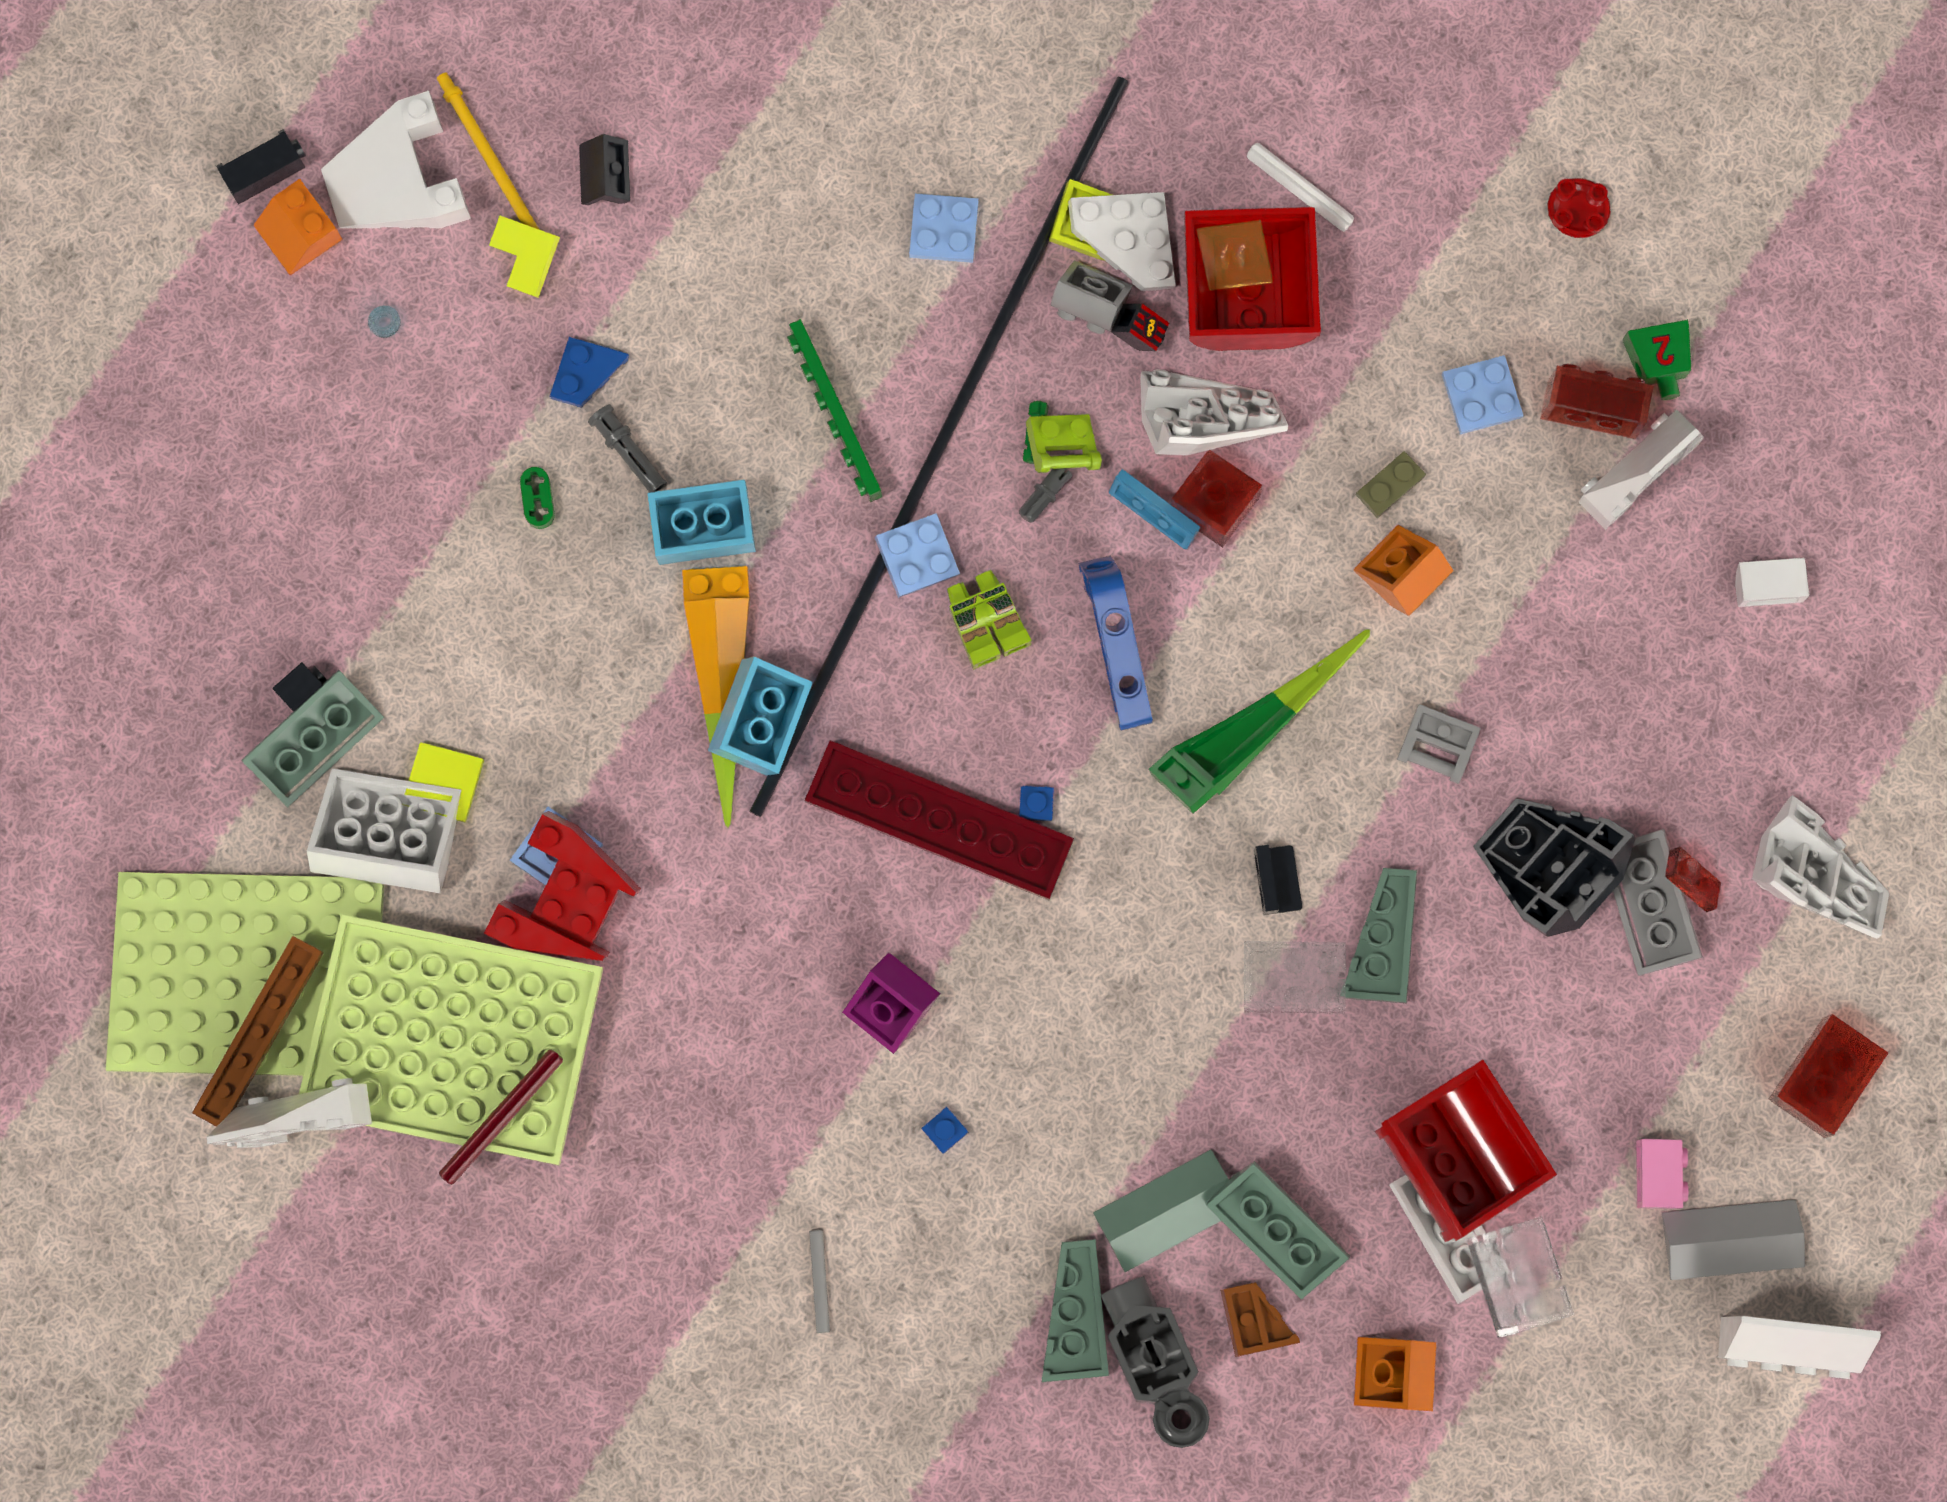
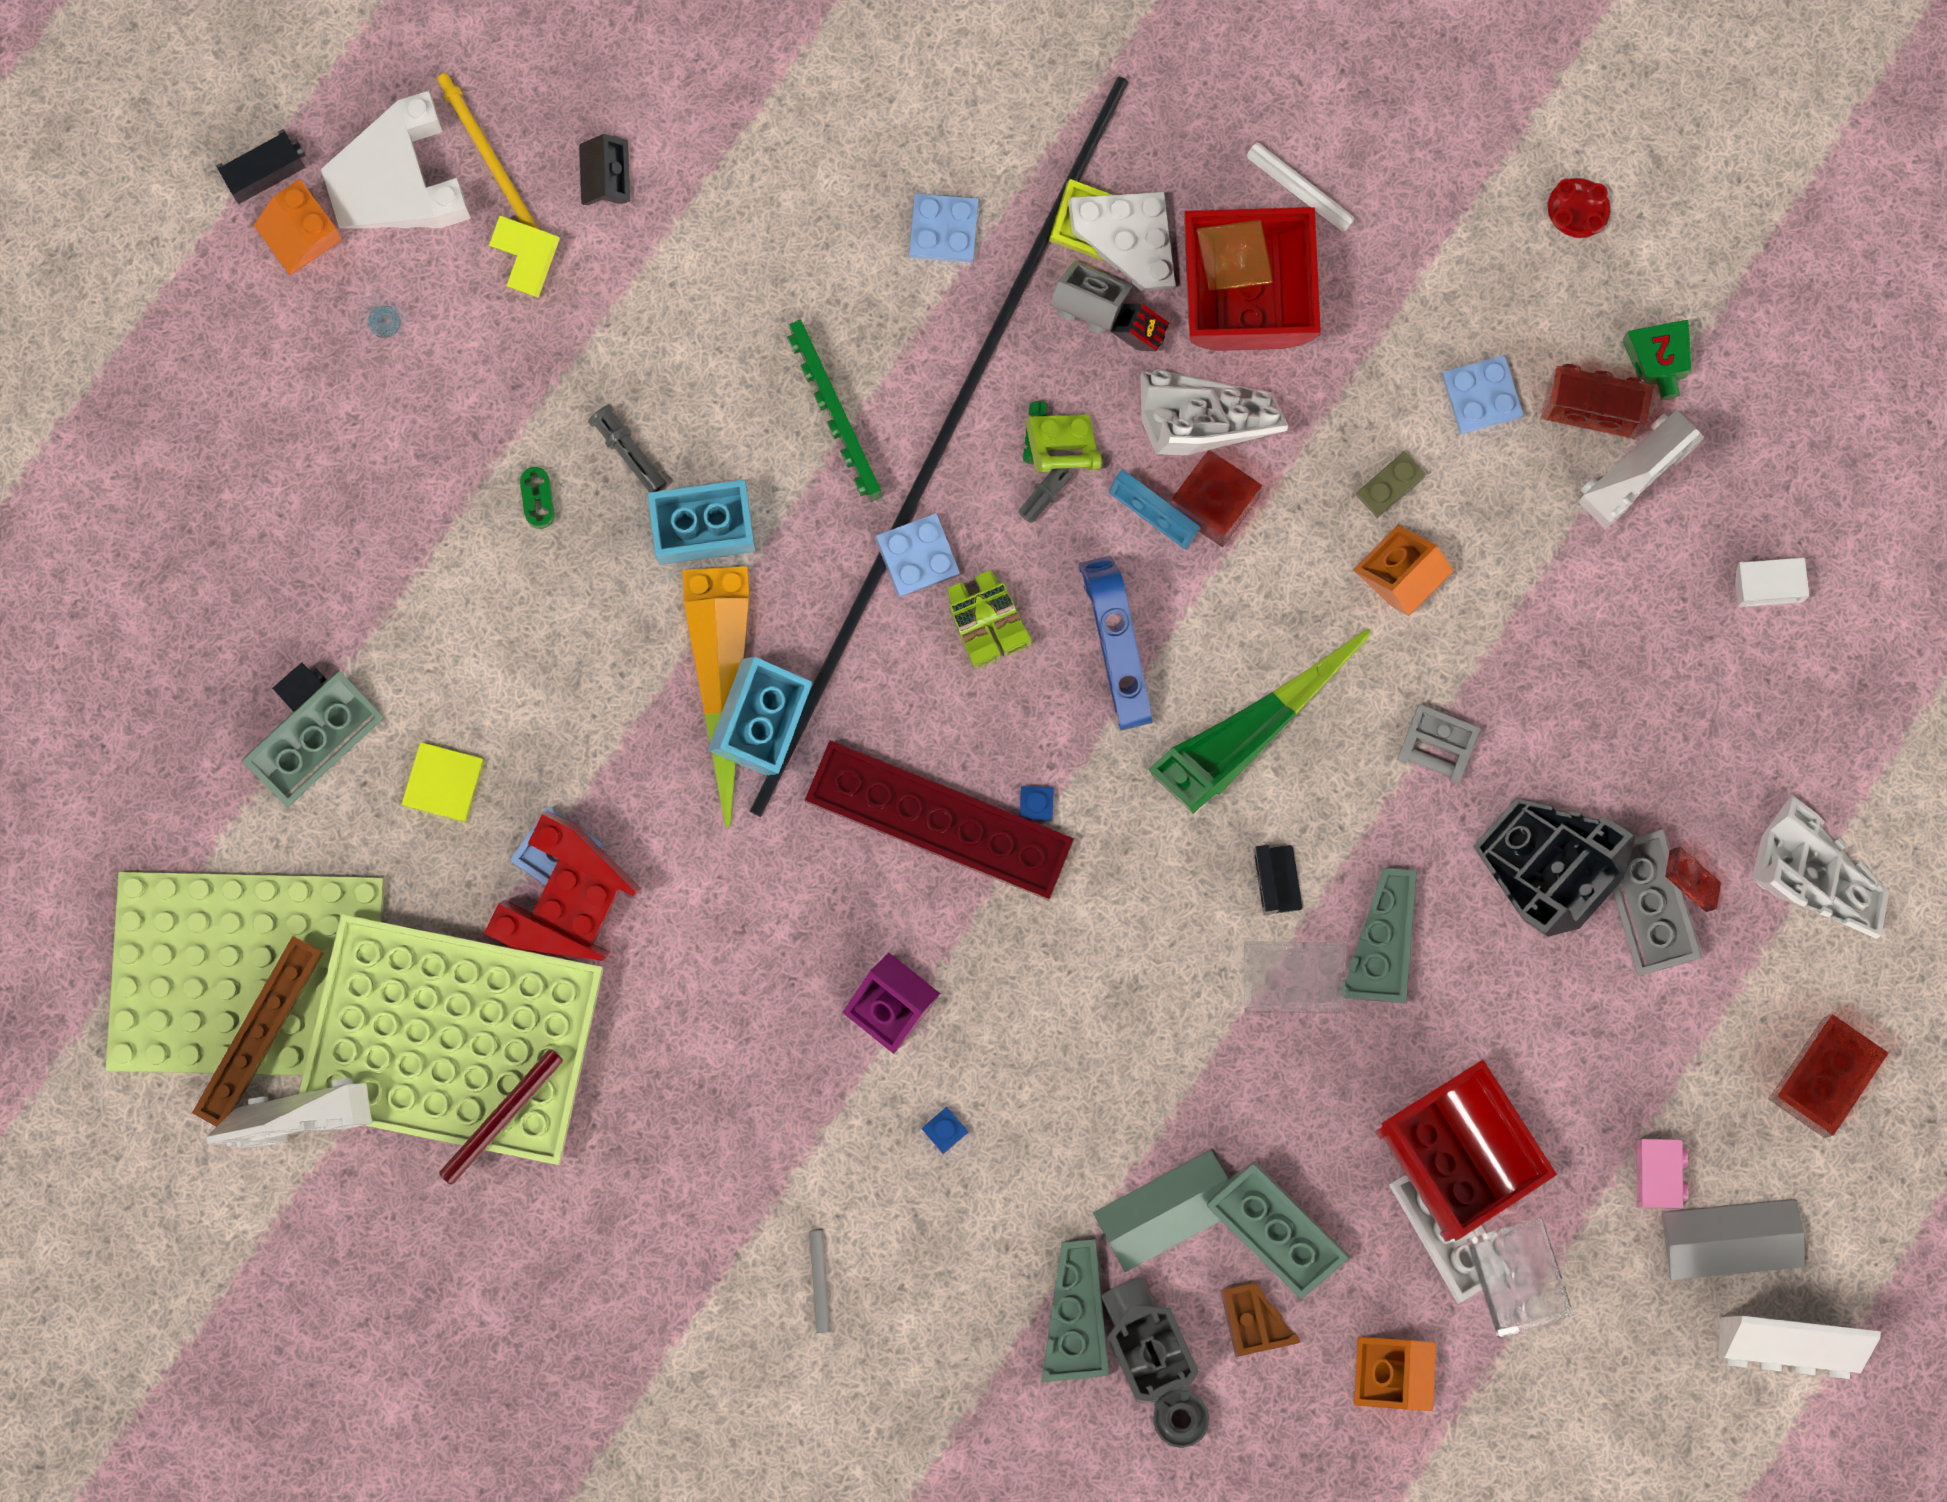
white slope [307,769,461,893] -> none
blue wing [549,337,629,408] -> none

